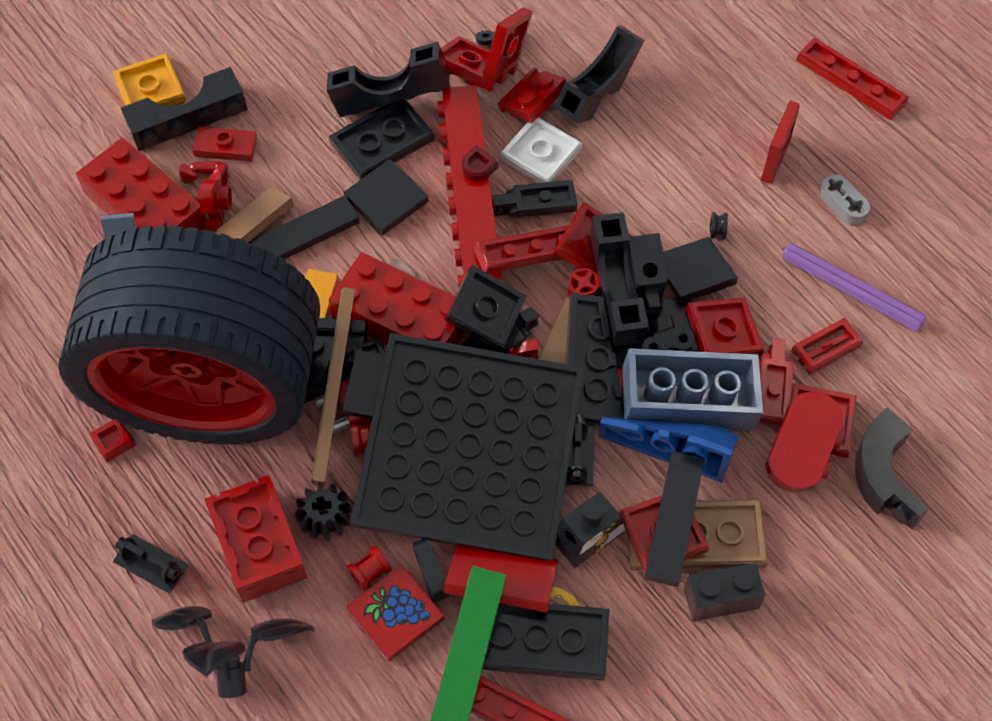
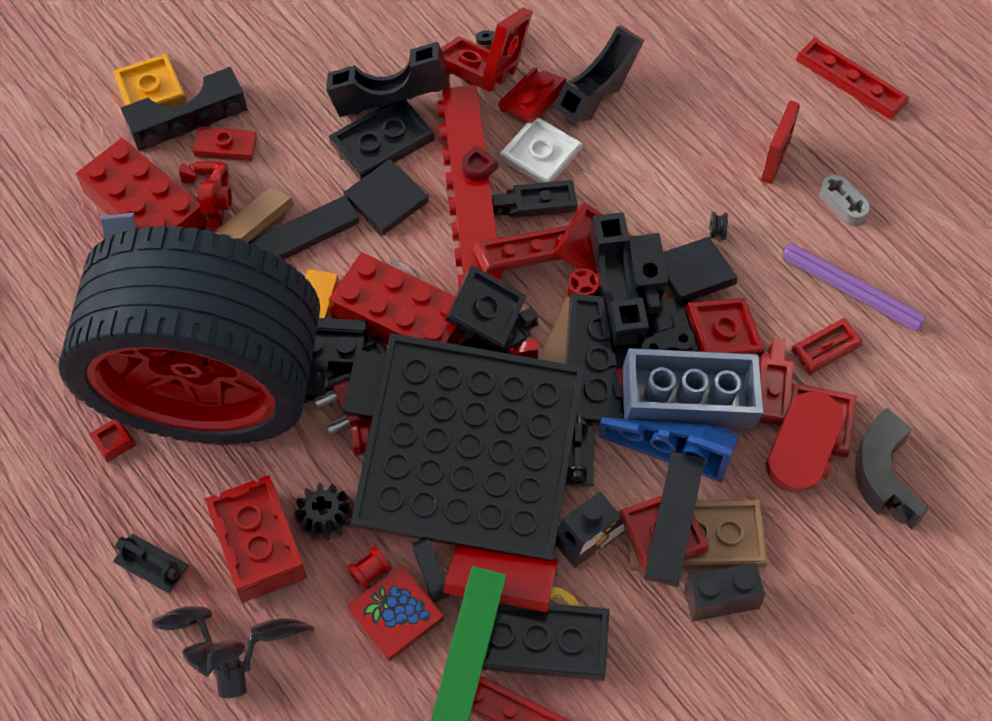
medium nougat tile [311,287,355,486] -> none

